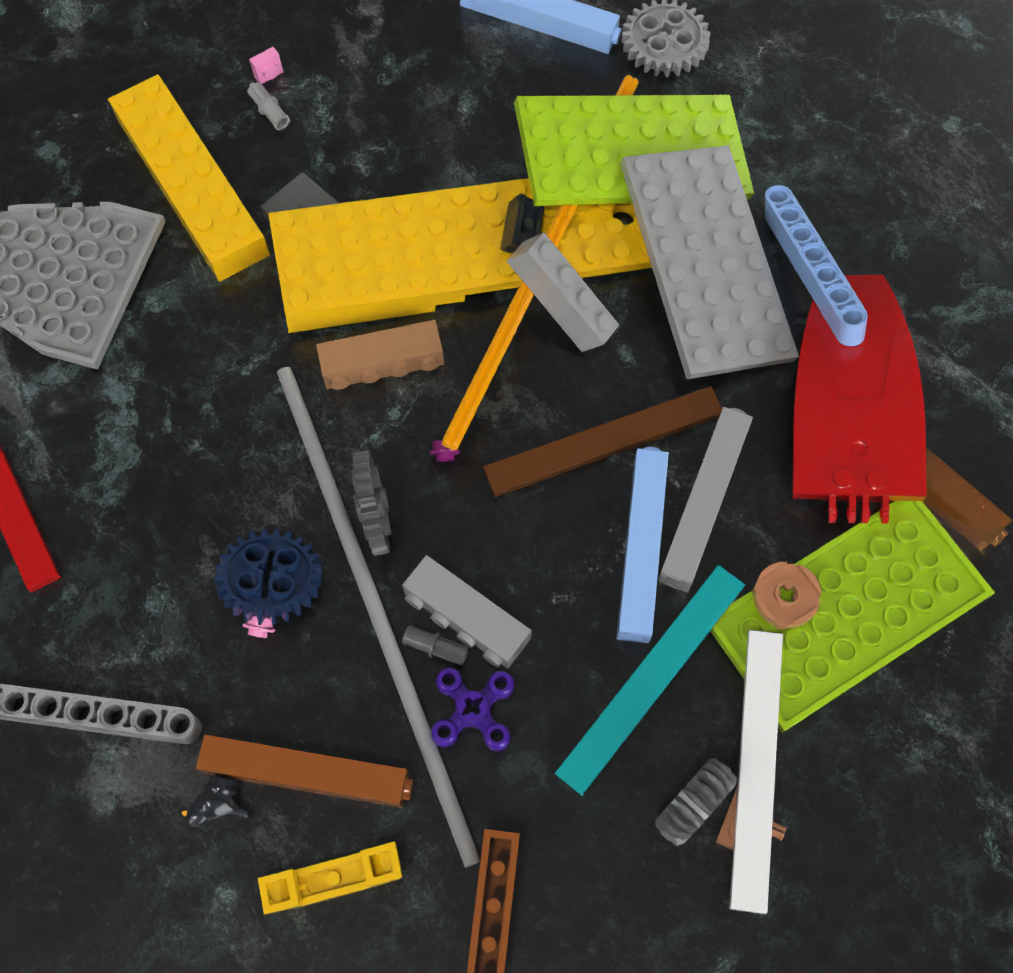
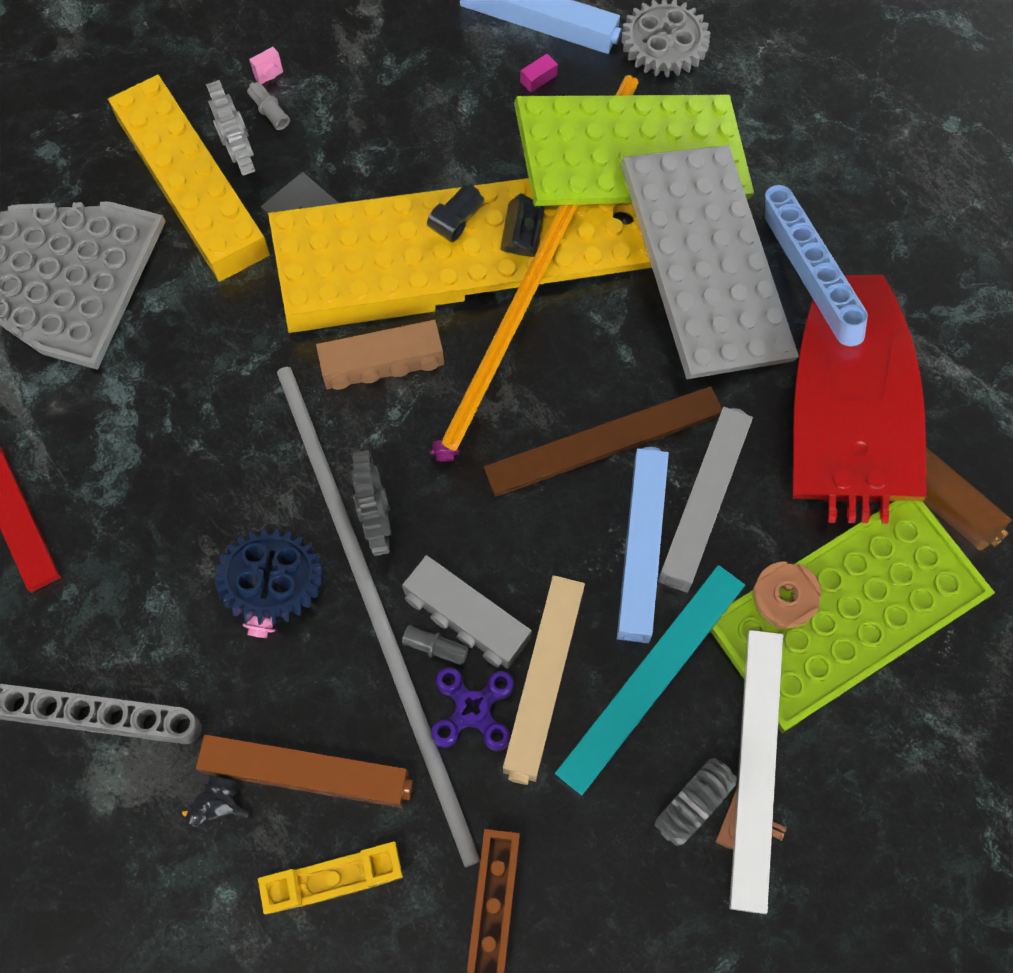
light grey brick [507,232,619,352] -> none
none -> light grey gear [206,80,255,176]
none -> black piece [427,184,484,243]
none -> tan brick [503,575,585,785]
none -> dark pink piece [520,54,558,92]

